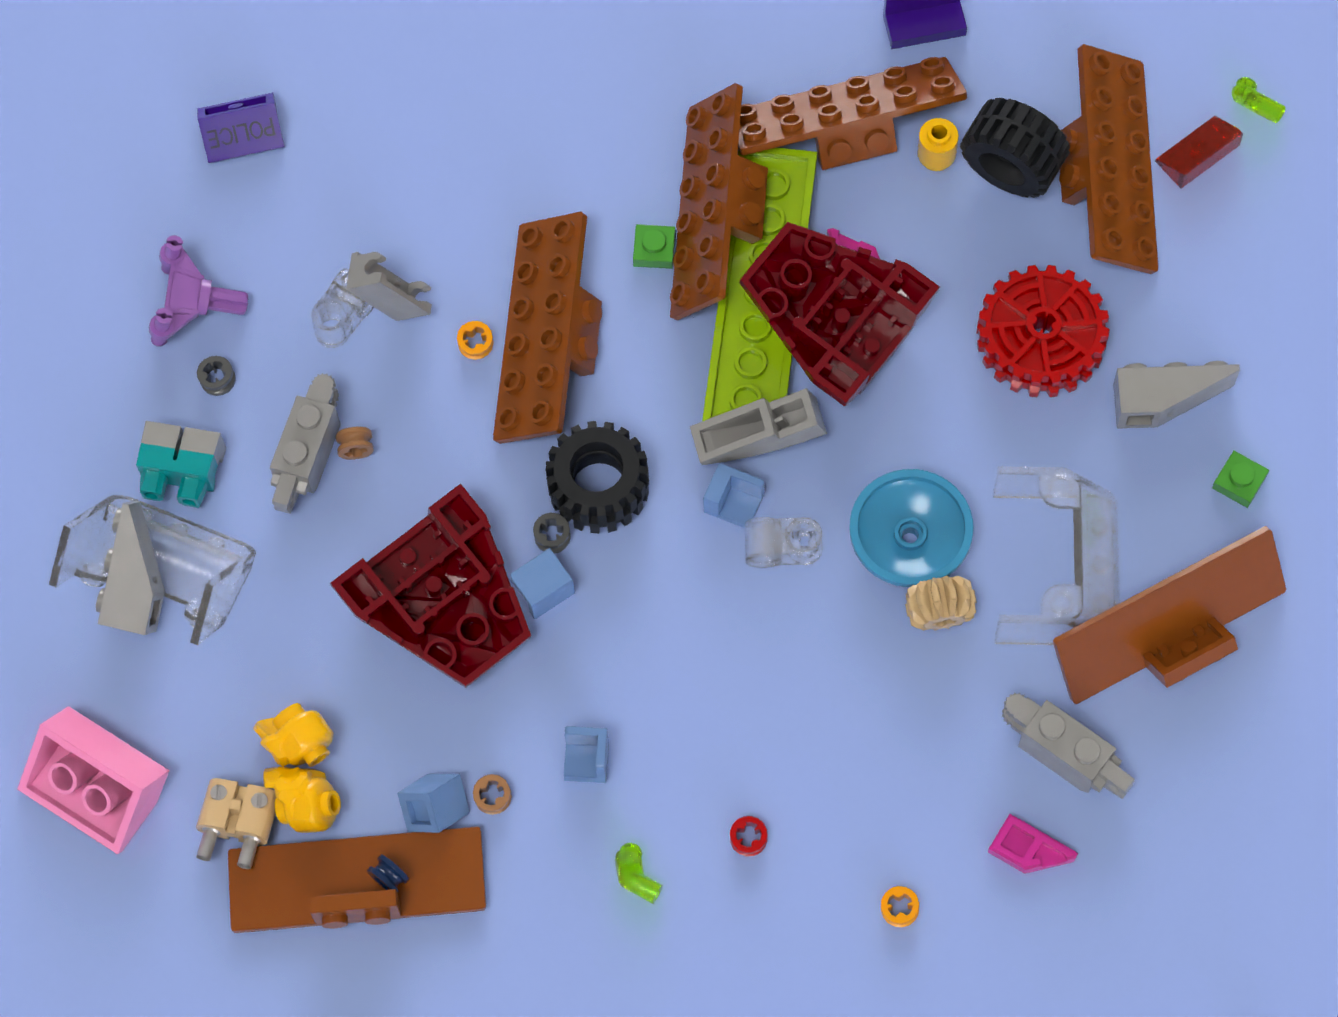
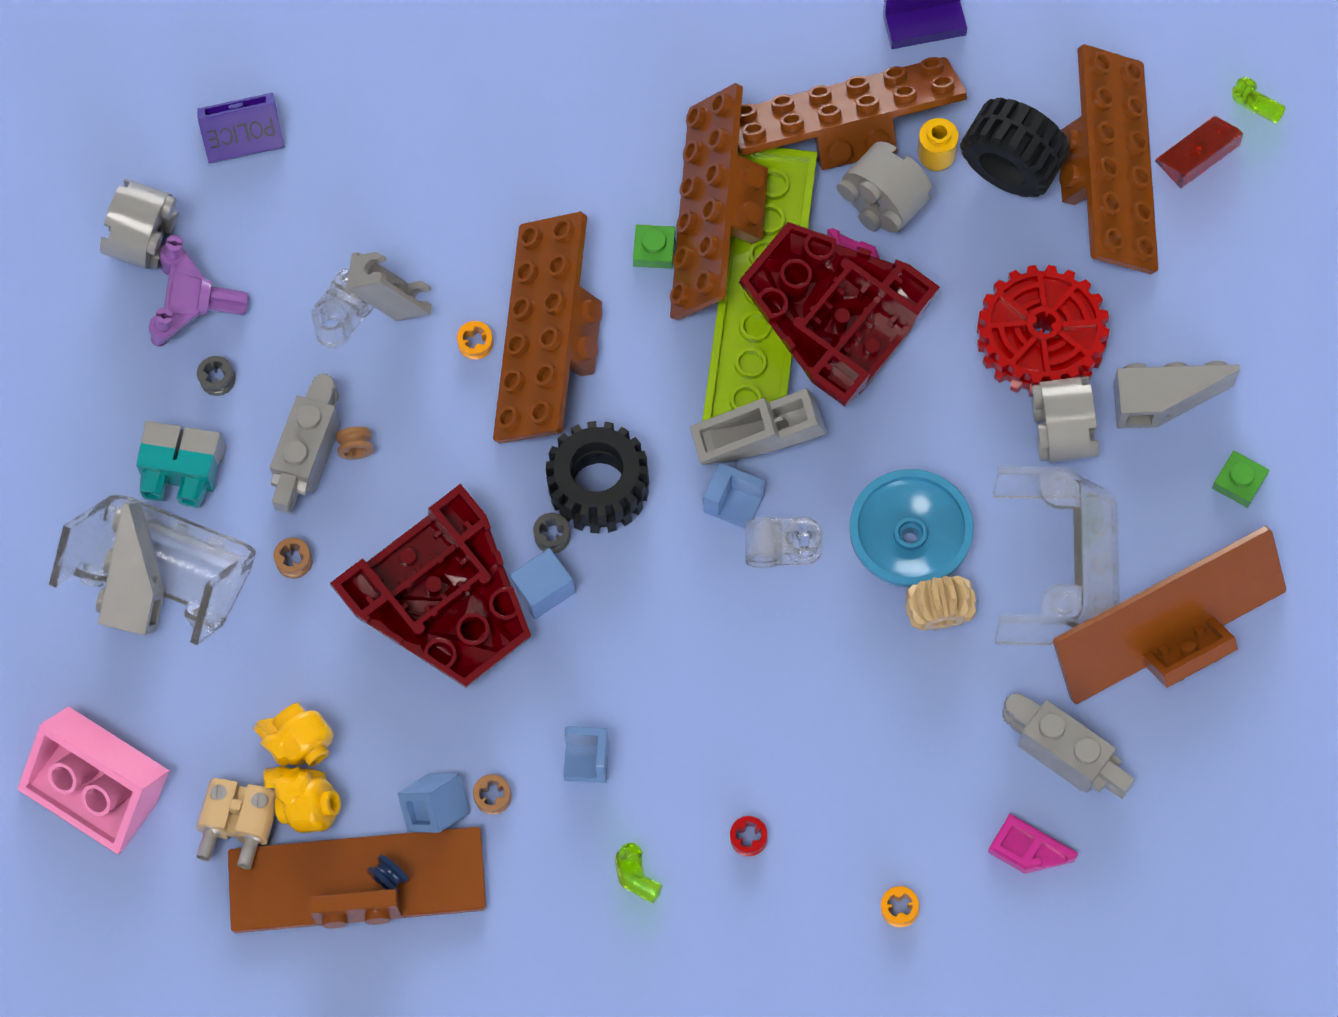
none -> light grey brick [100,179,179,269]
none -> medium nougat bush [273,538,312,579]
none -> light grey brick [837,141,932,233]
none -> light grey brick [1032,376,1099,463]

